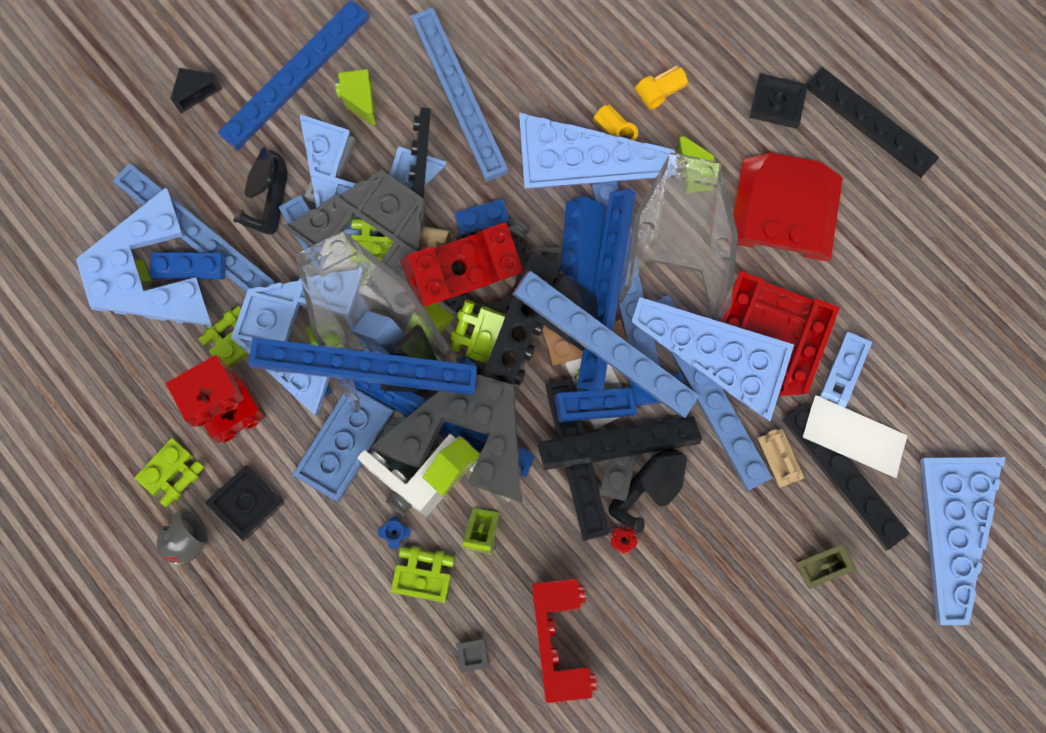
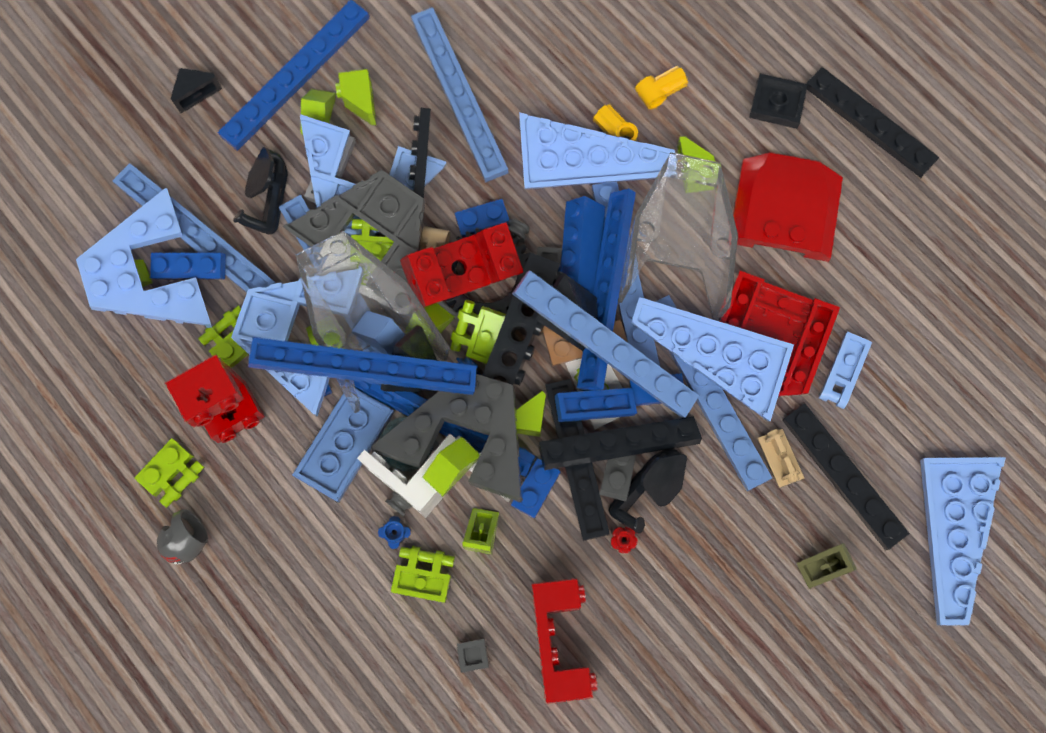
black plate [205,466,284,542] -> none
white sticker [803,395,908,478] -> none
none -> lime slope [301,89,336,135]
none -> blue plate [511,458,561,519]
none -> lime slope [516,391,546,437]

